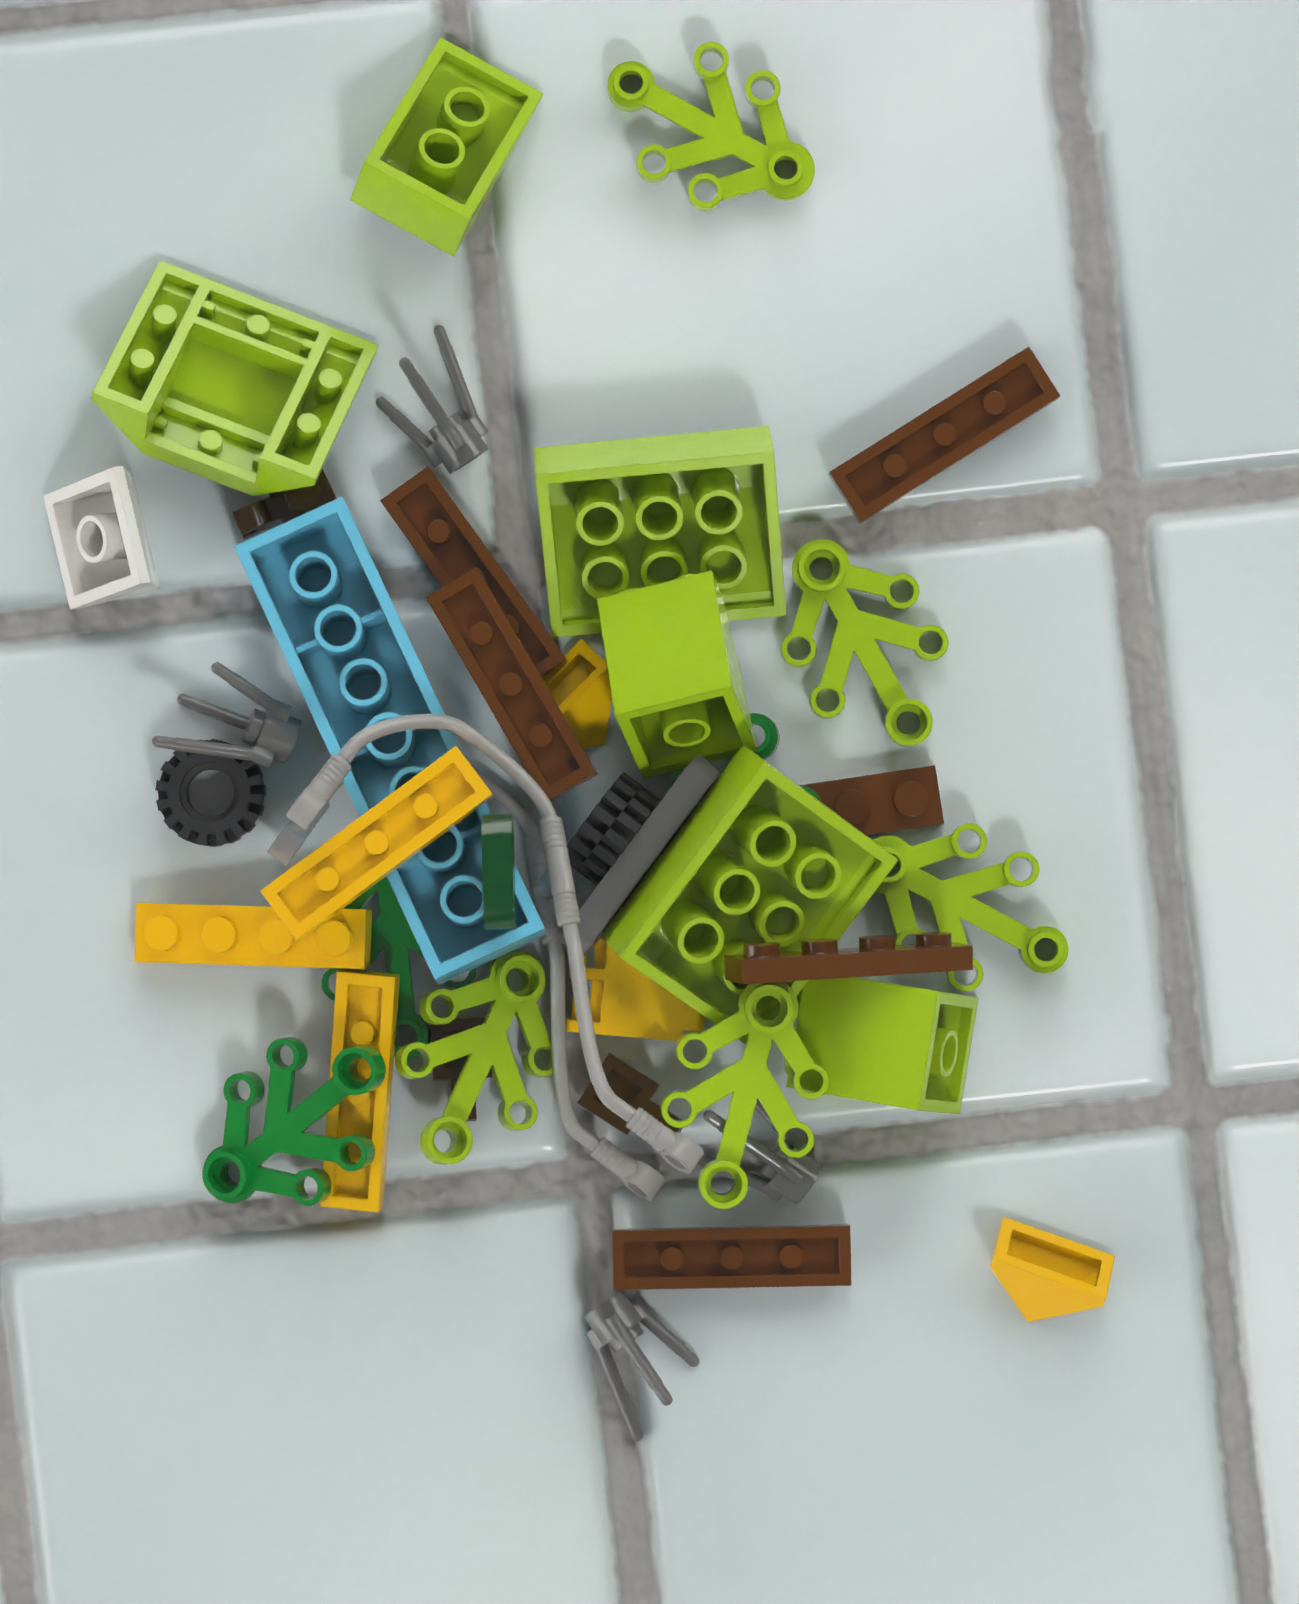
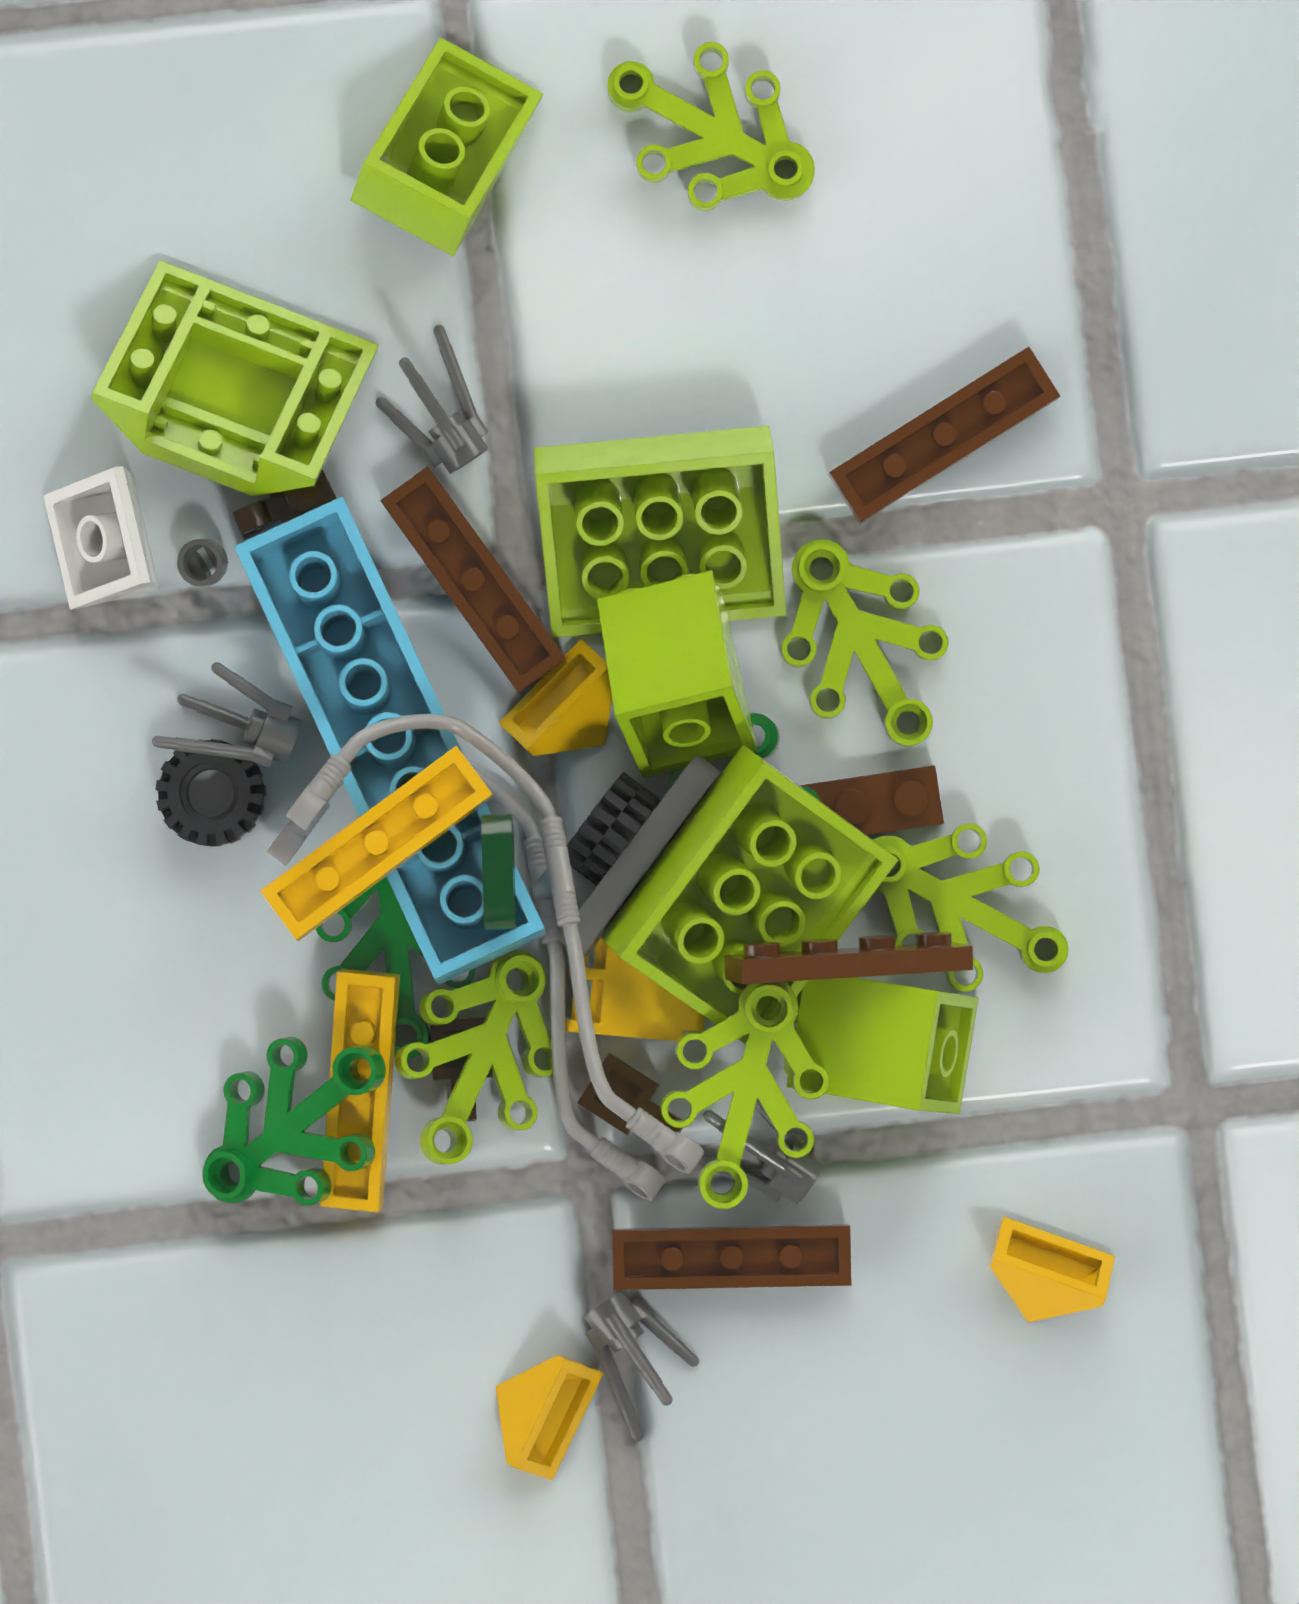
yellow plate [134,903,372,969] -> none
reddish brown plate [426,567,598,802] -> none
none -> dark grey hinge [177,539,229,586]
none -> yellow slope [495,1355,604,1480]

